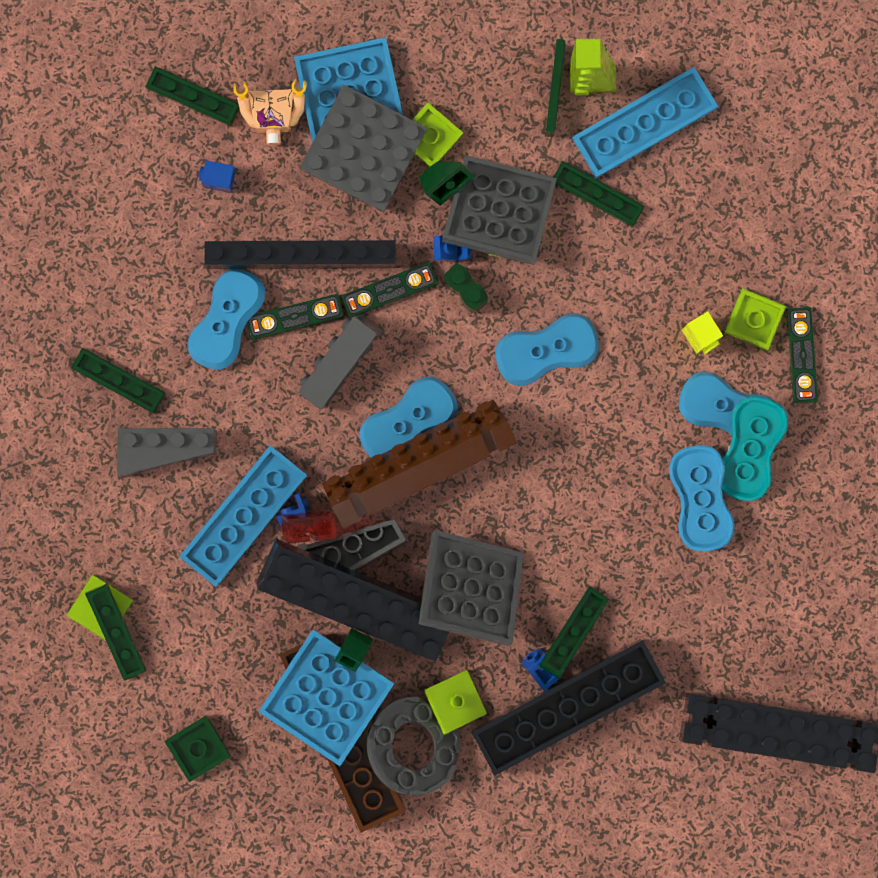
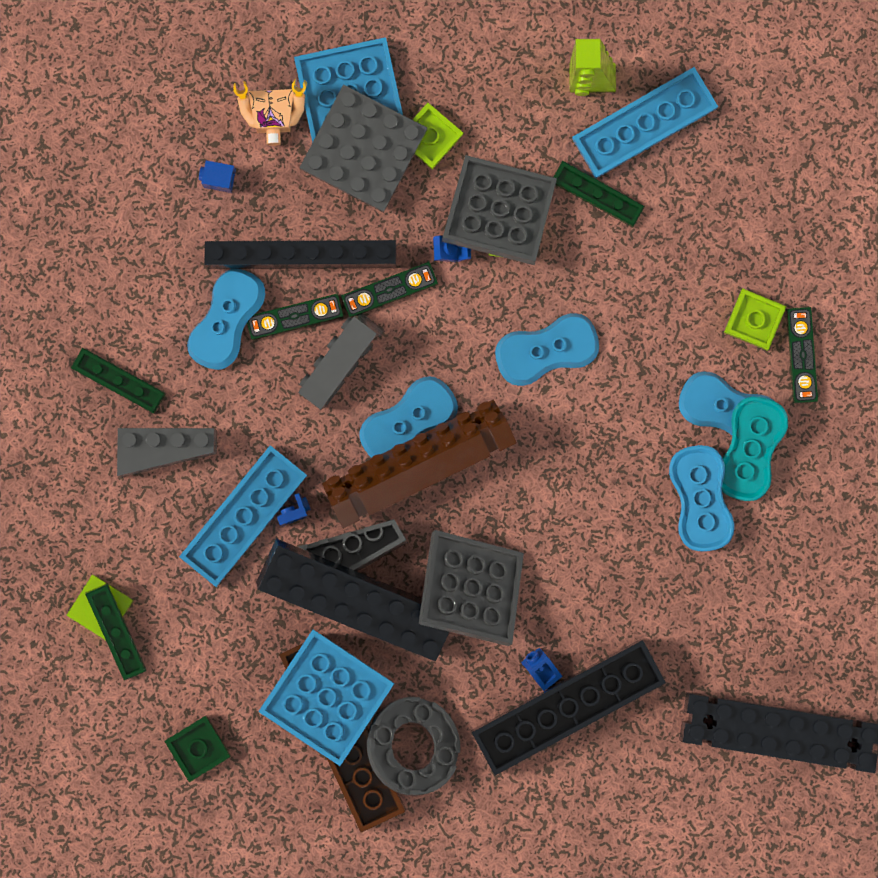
dark green tile [145,66,240,127] -> none
clear red piece [281,510,336,544] -> none
dark green brick [334,628,373,672] -> none
dark green slope [419,162,476,206] -> none
lime plate [424,670,487,734] -> none
dark green brick [444,263,488,314] -> none
dark green tile [538,586,610,679] -> none
dark green tile [545,39,566,137] -> none
neon yellow piece [682,312,723,354] -> none

